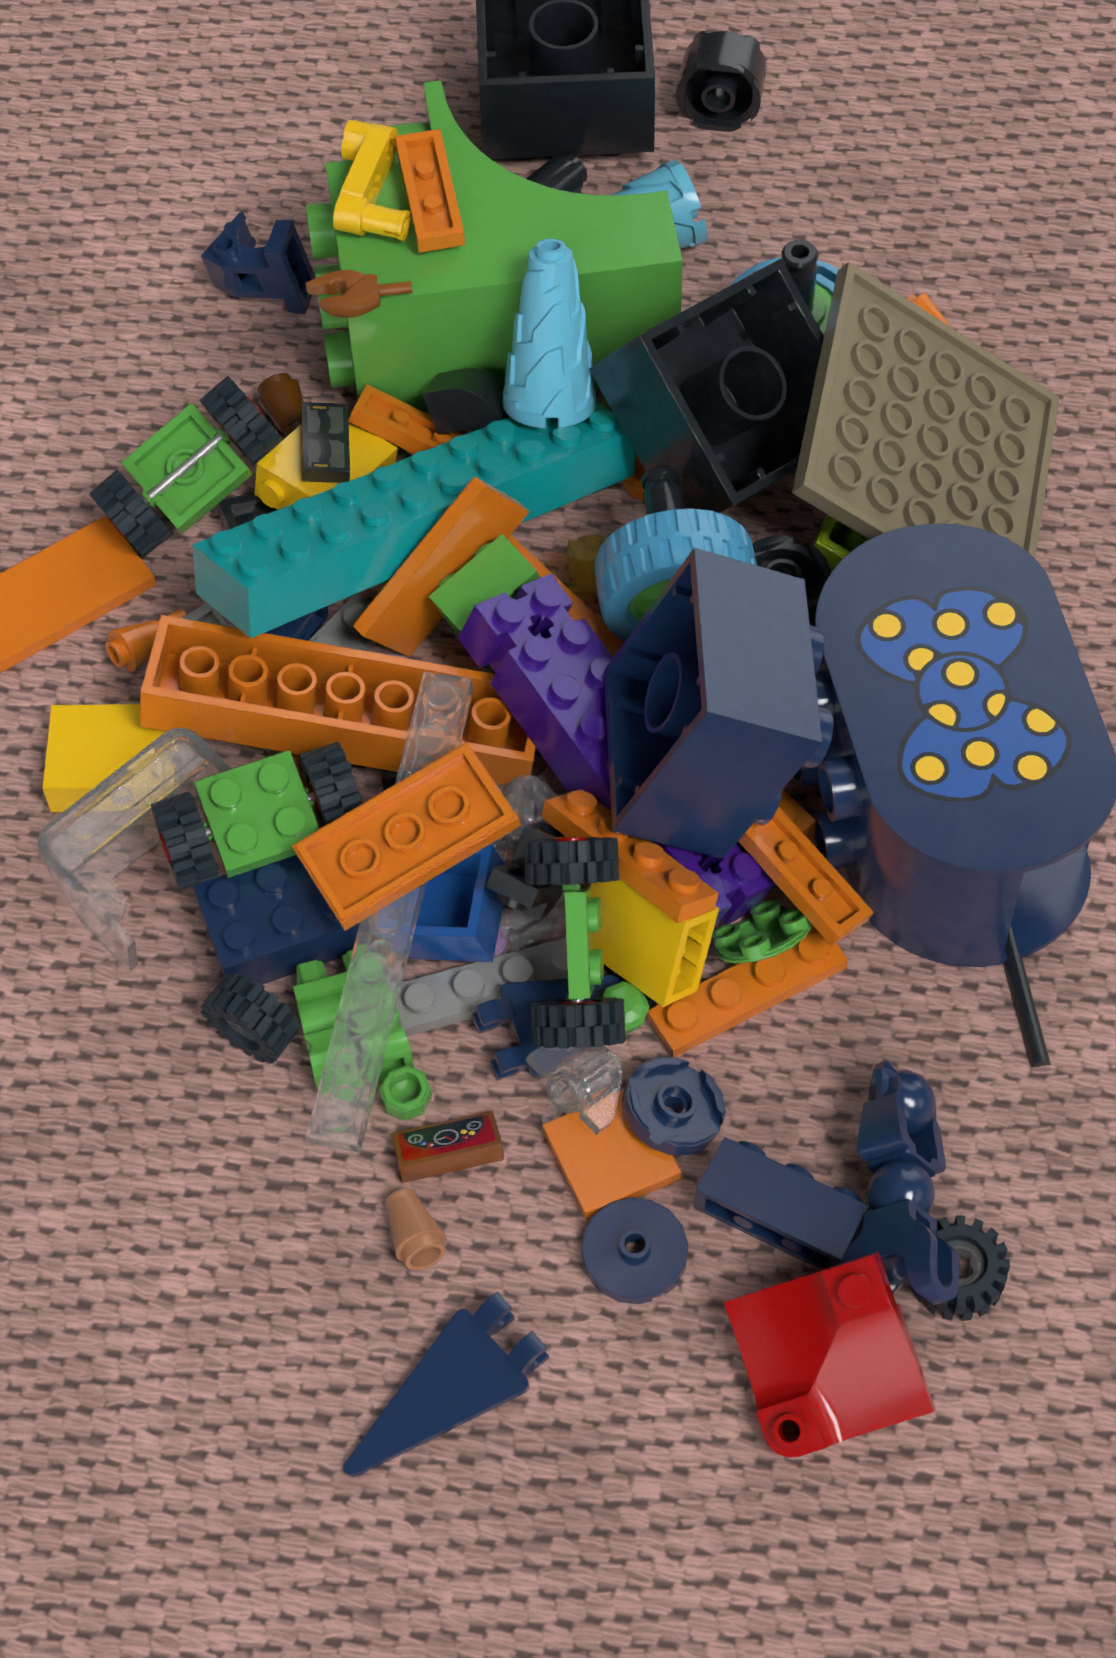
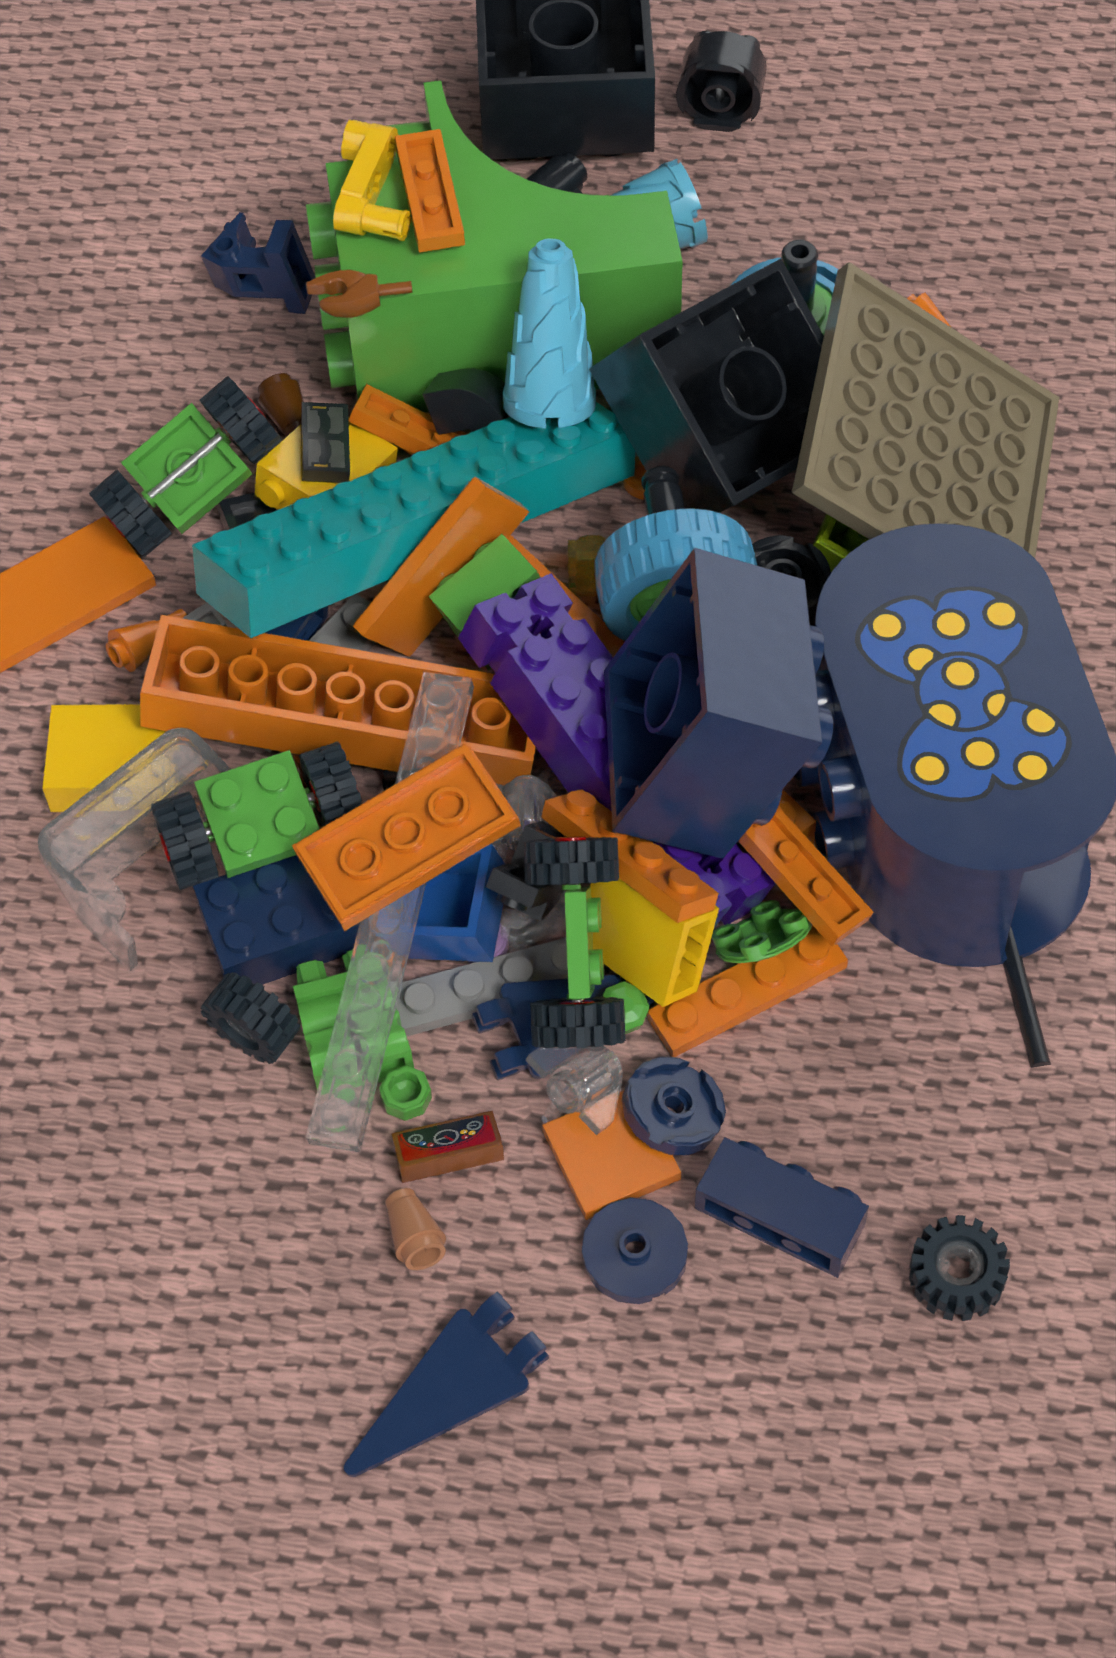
red slope [724,1252,936,1458] -> none
dark blue piece [840,1061,959,1305] -> none

